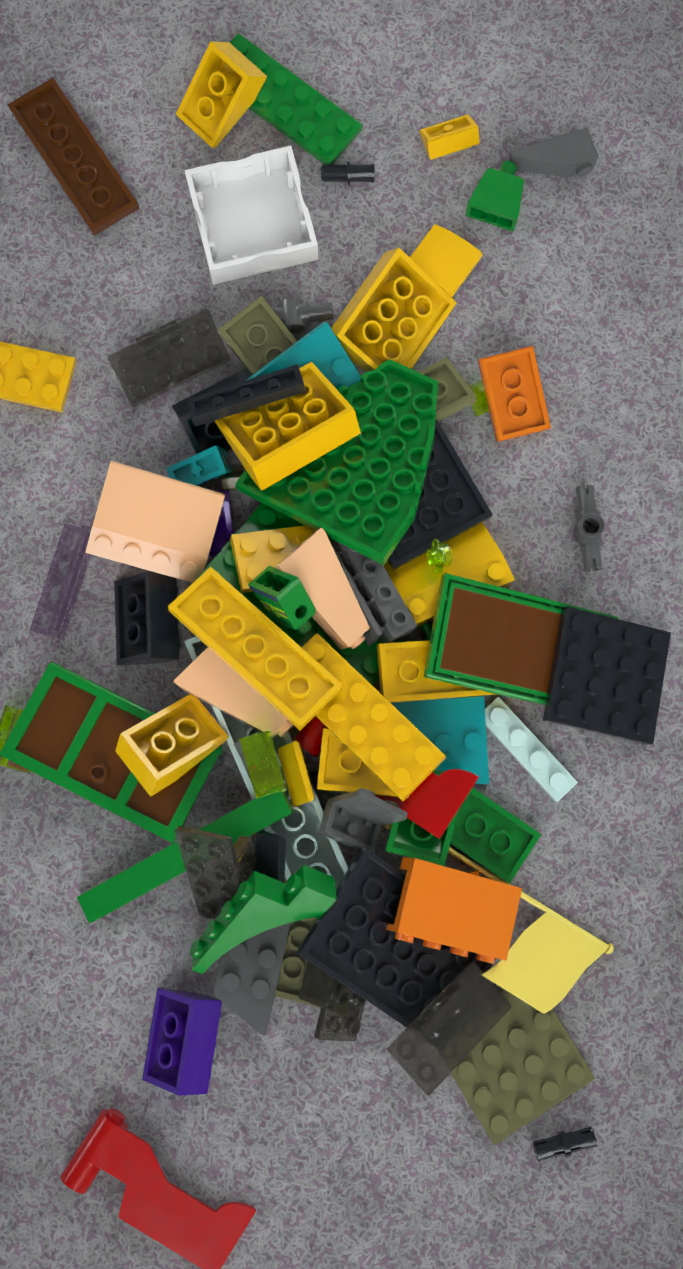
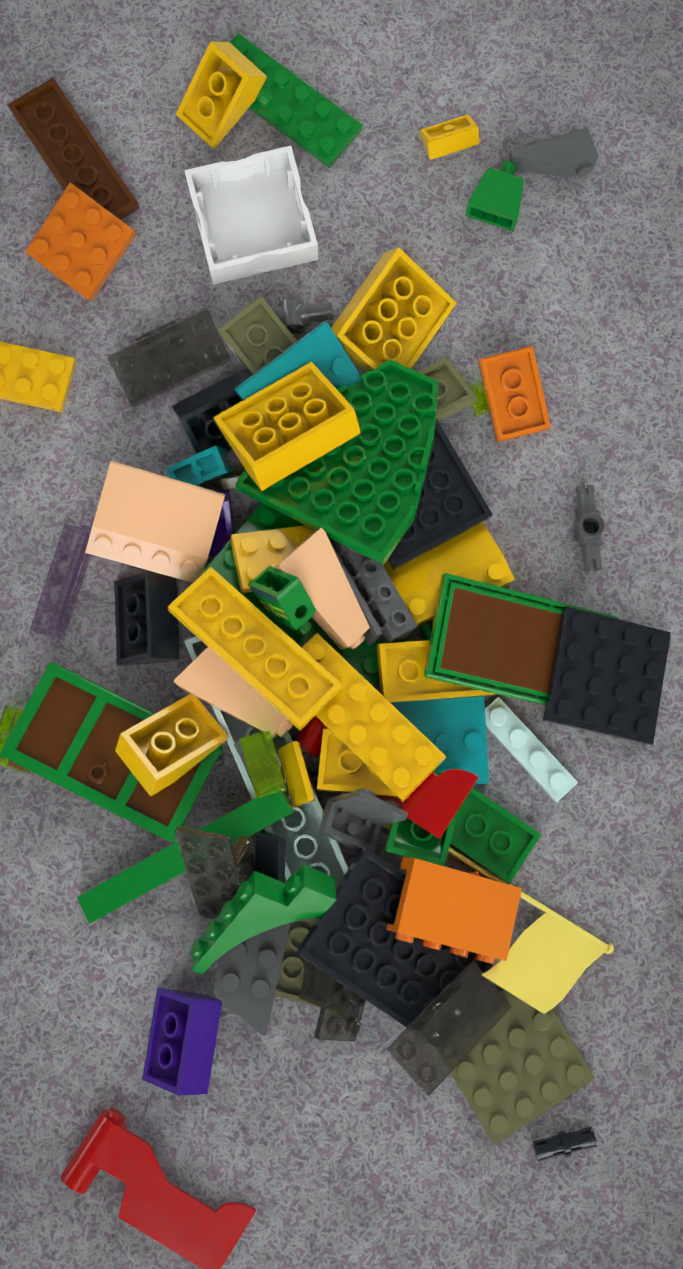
black plate [188,364,306,426] -> none
black axle [321,162,375,185] -> none
yellow slope [410,224,483,297] -> none
clear neon green plate [427,539,452,574] -> none
none -> orange plate [25,183,137,301]

